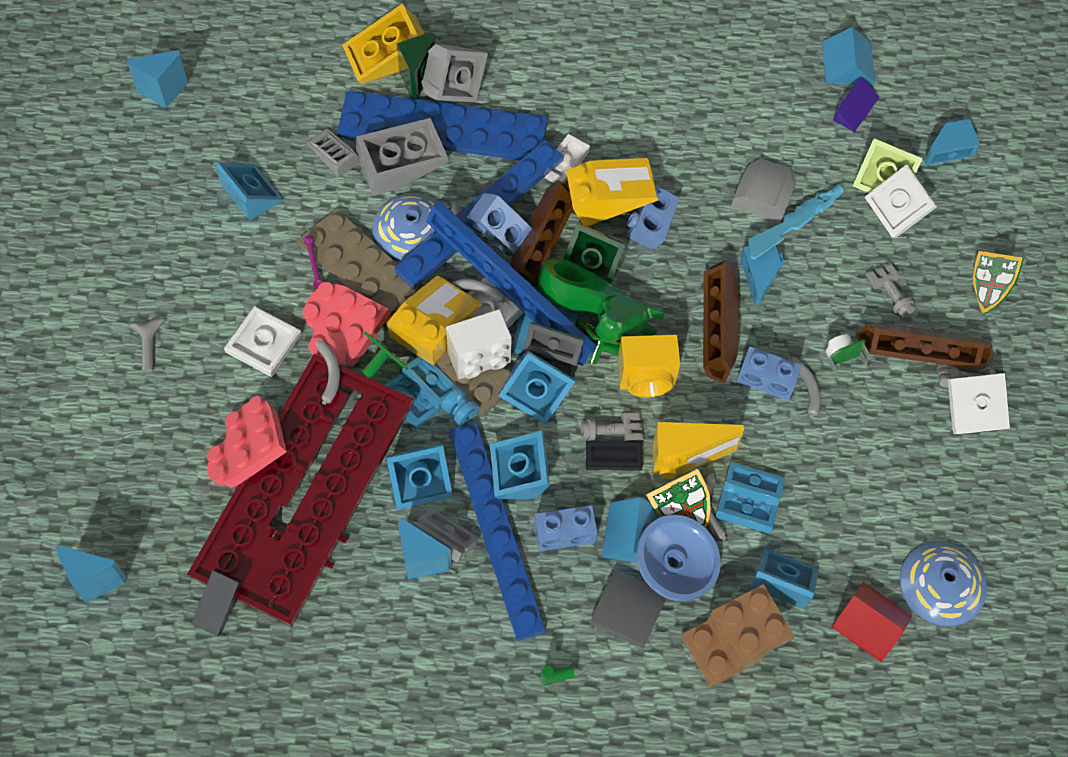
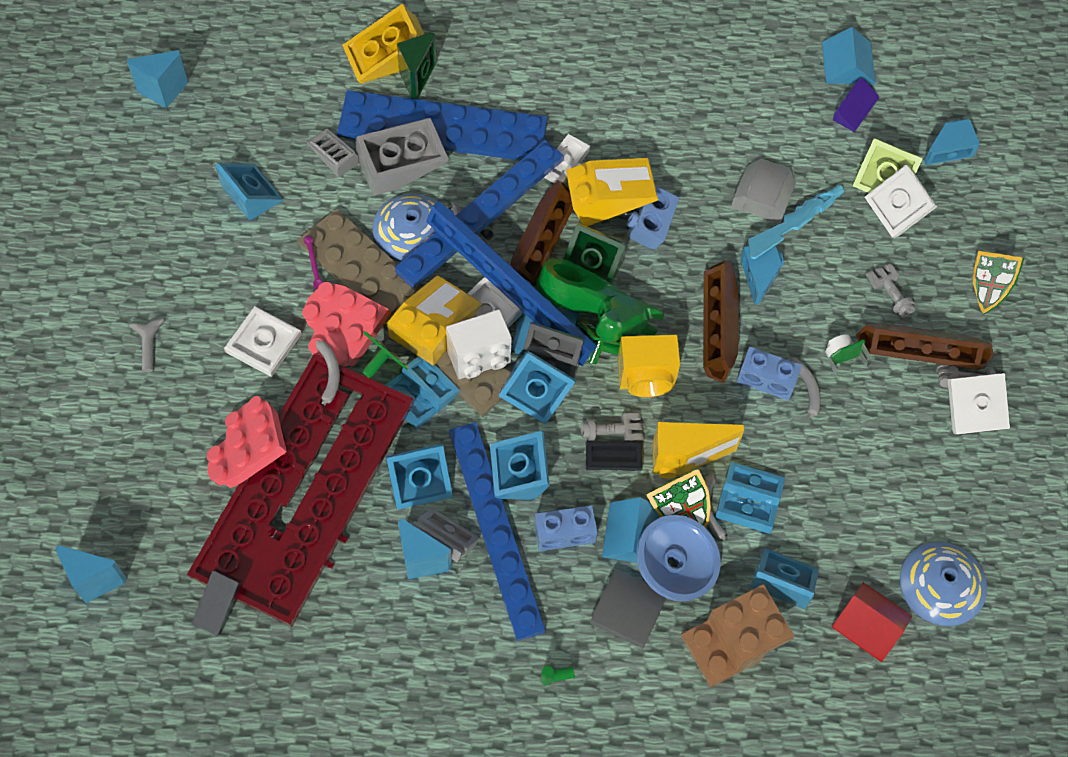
light grey slope [421,44,488,102] -> none
dark azure wheel [441,388,480,426] -> none
light grey piece [451,279,505,304] -> none
medium blue brick [466,193,532,254] -> none

